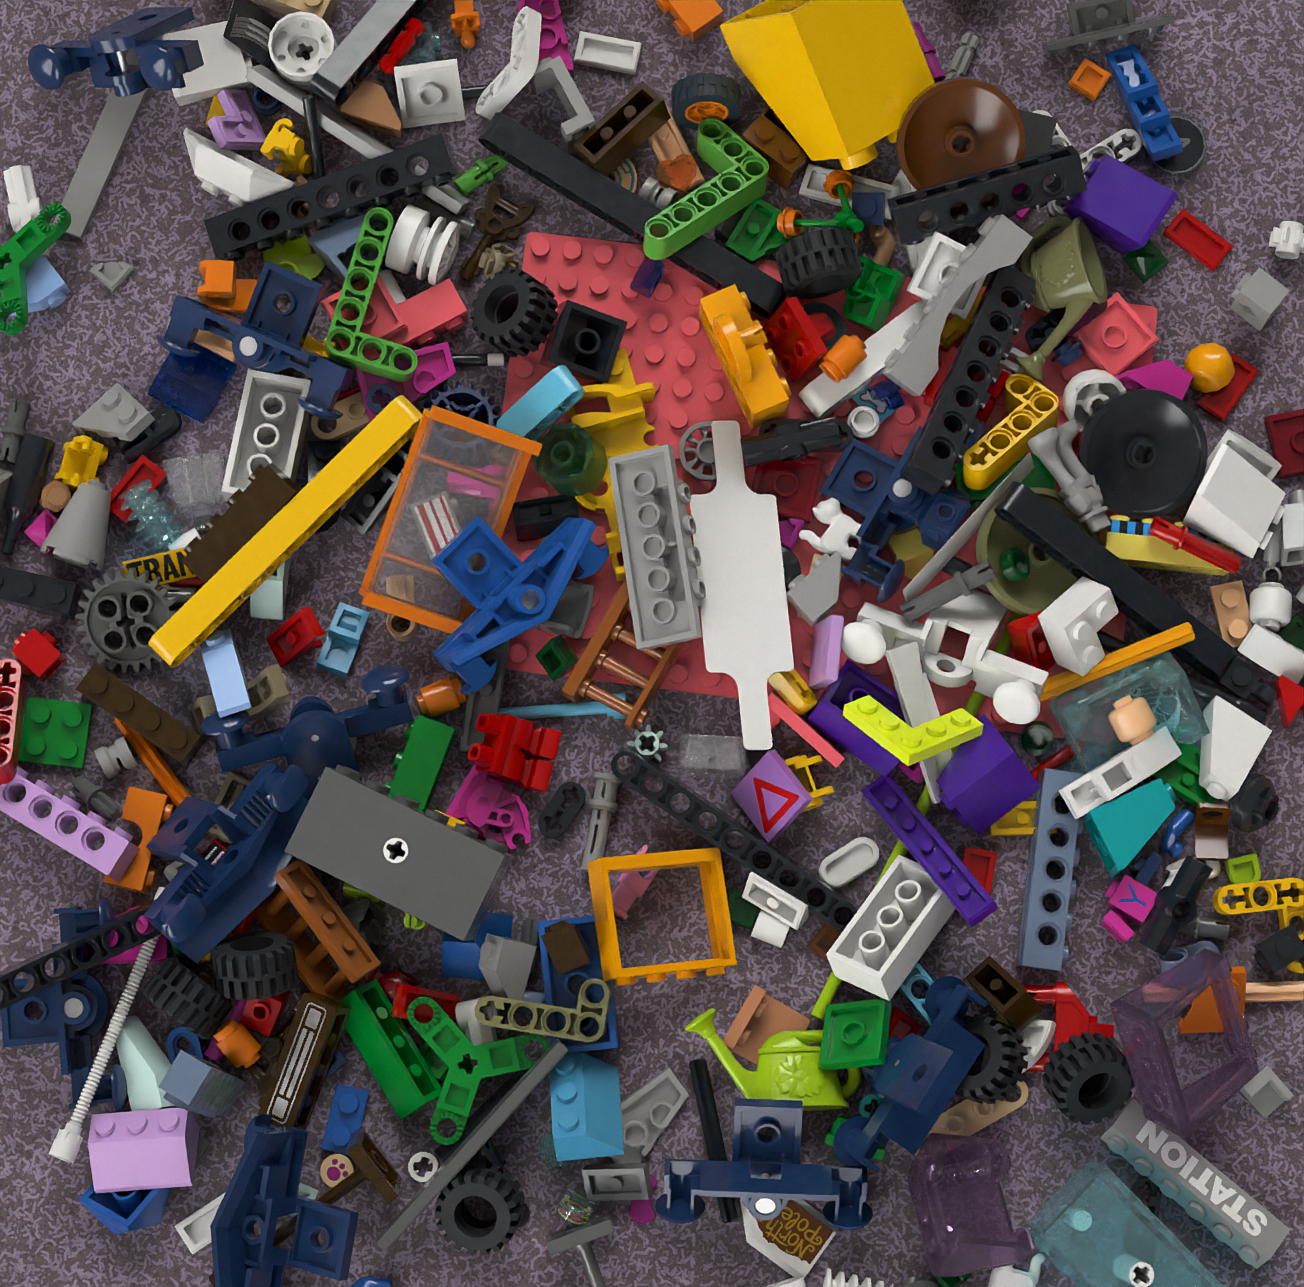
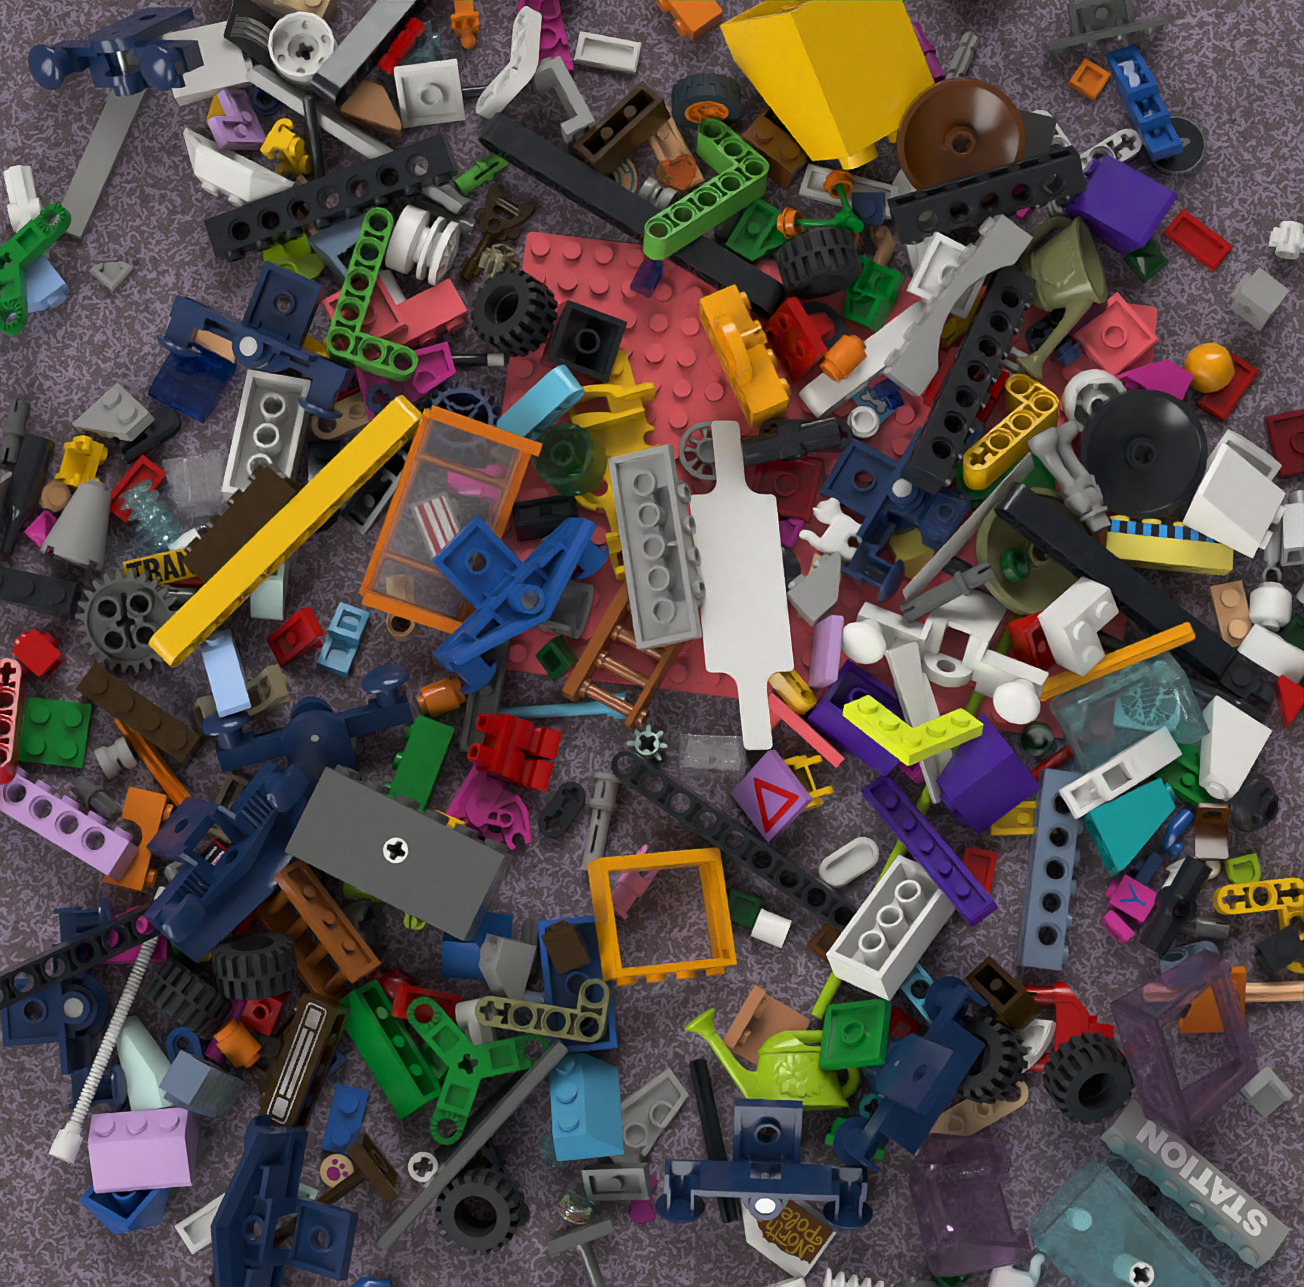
orange piece [197,260,258,312] -> none
white slope [742,872,809,930] -> none
light nougat head [1108,694,1157,745] -> none
red axle [1148,515,1242,574] -> none

